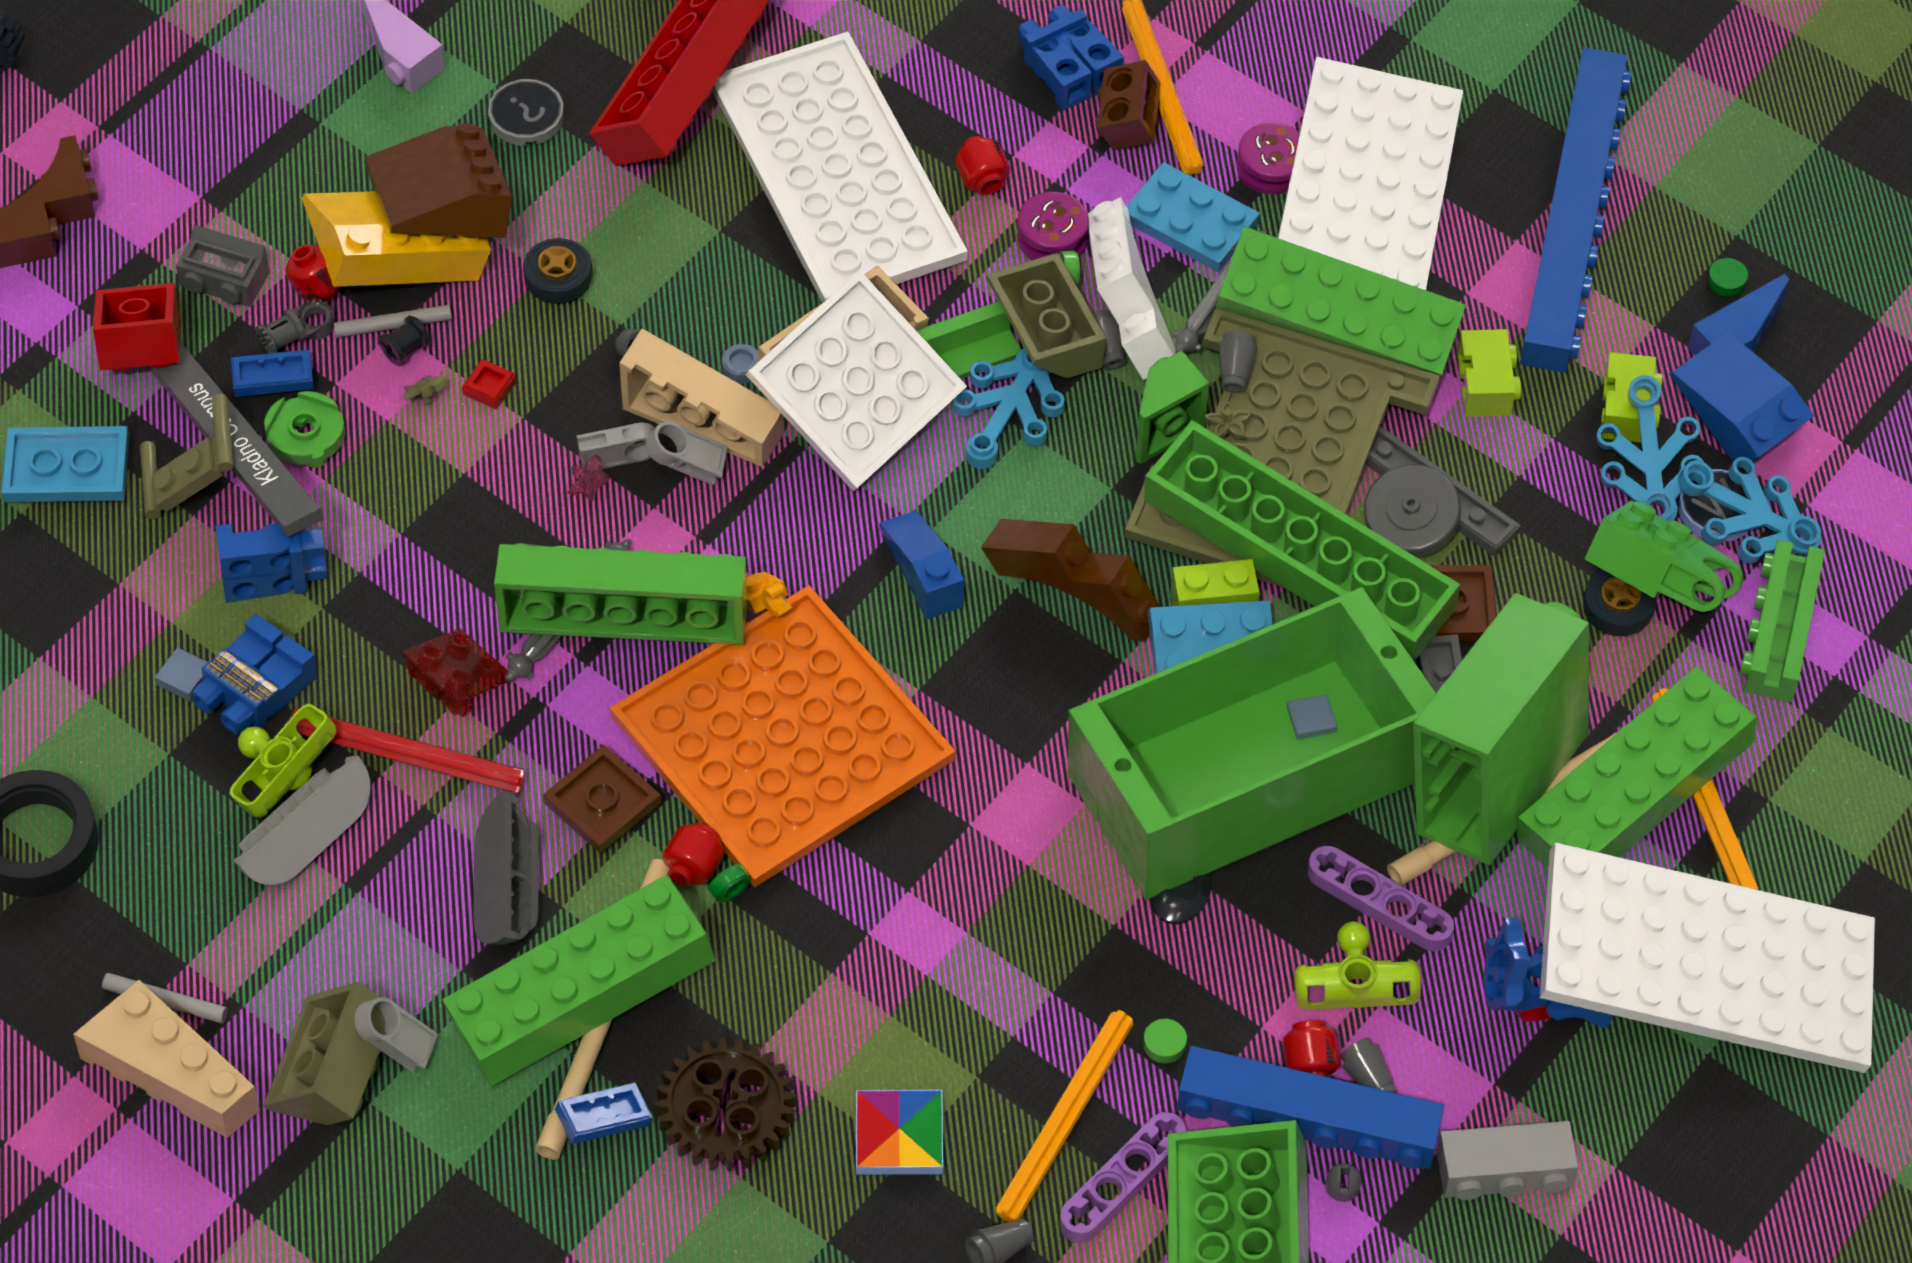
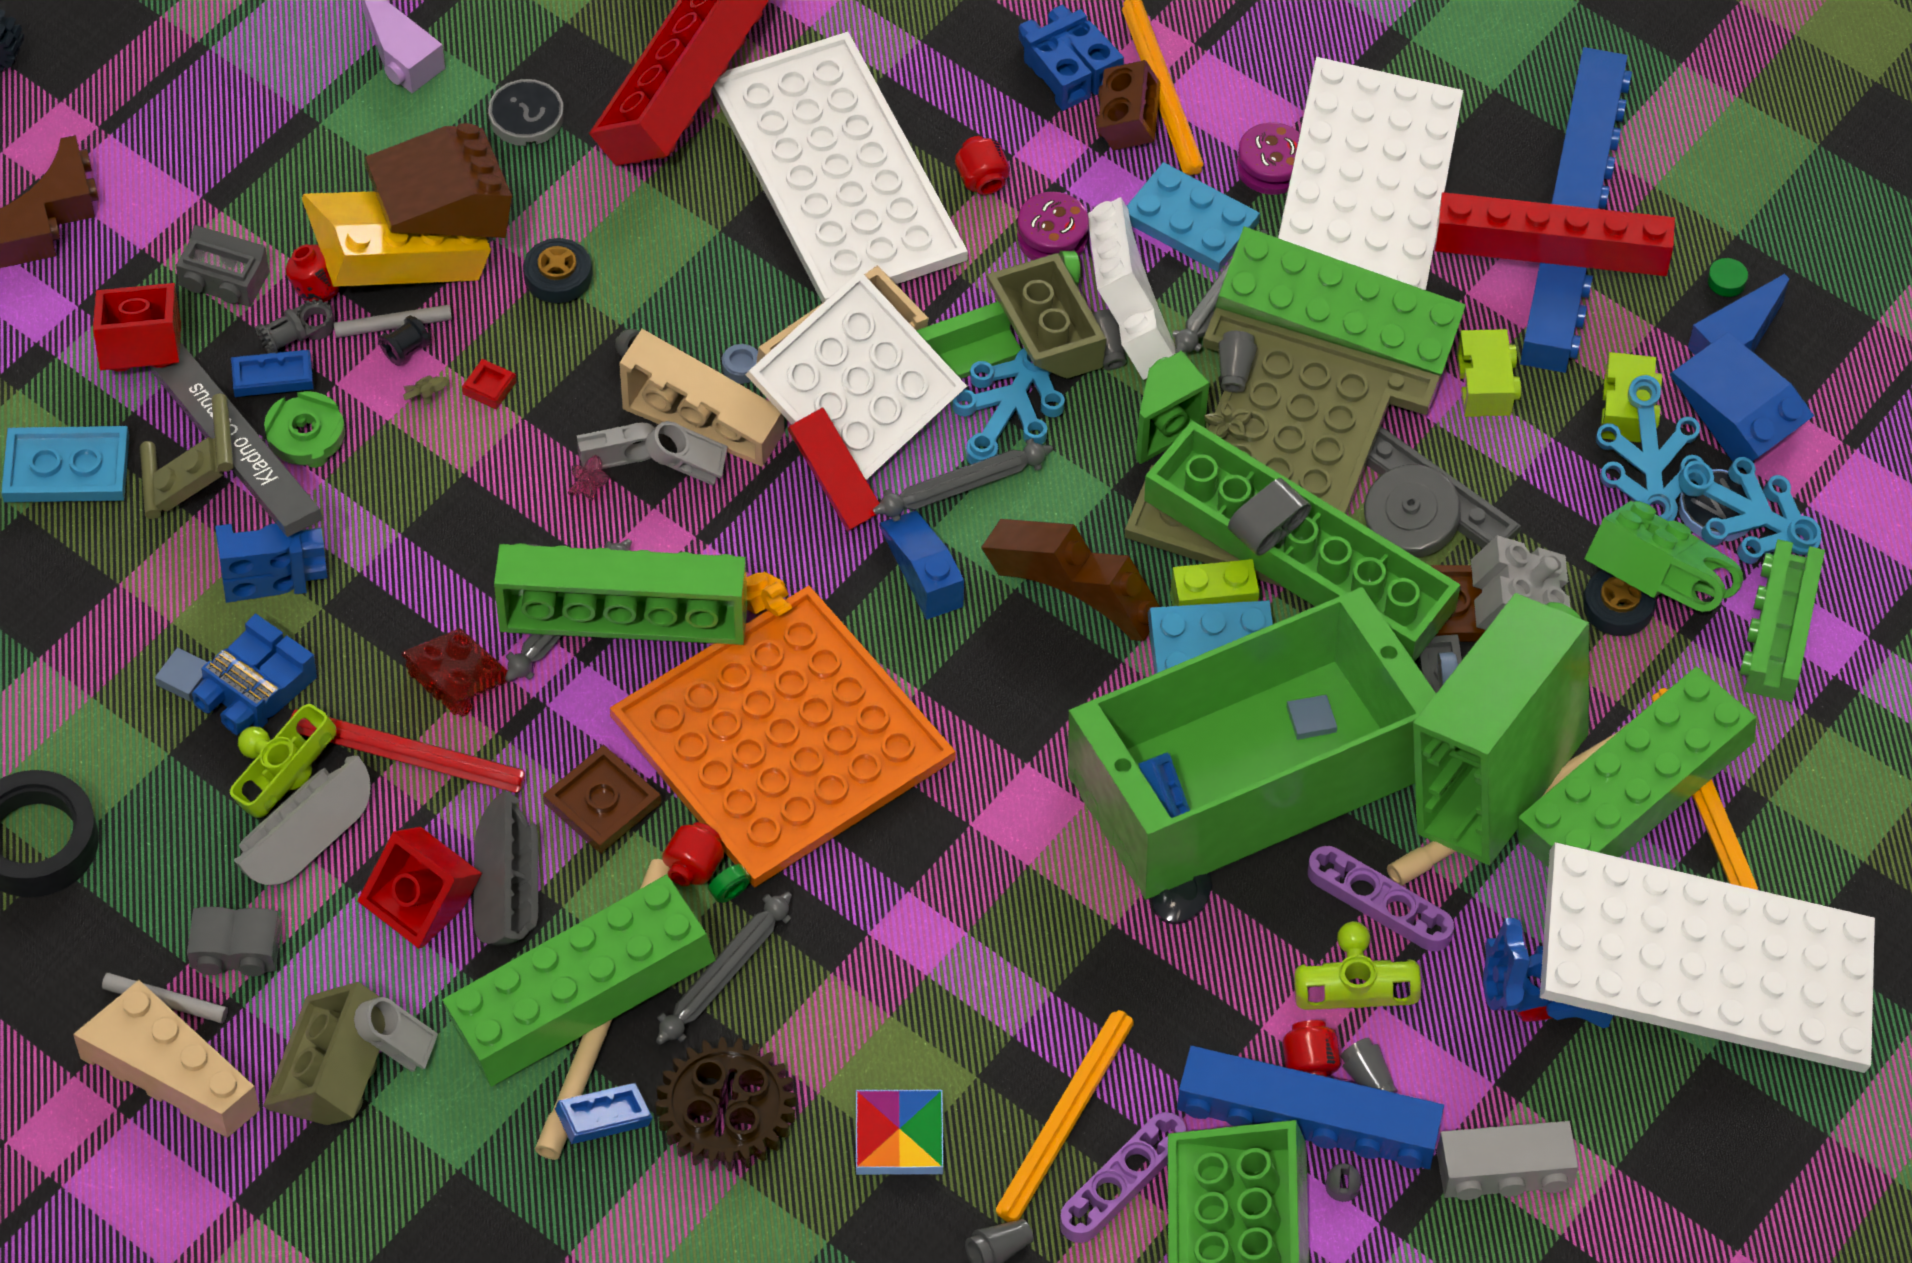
bright green tile [1143,1019,1187,1064] -> none
none -> dark grey brick [187,907,282,976]
none -> red slope [357,826,482,949]
none -> dark grey wheel [656,892,792,1045]
none -> red tile [787,407,880,532]
none -> dark grey wheel [873,438,1053,522]
none -> blue plate [1138,752,1190,818]
none -> dark grey beam [1228,478,1312,556]
none -> red brick [1434,192,1675,276]
none -> sand blue tile [1437,652,1458,689]
none -> light grey brick [1471,535,1570,630]

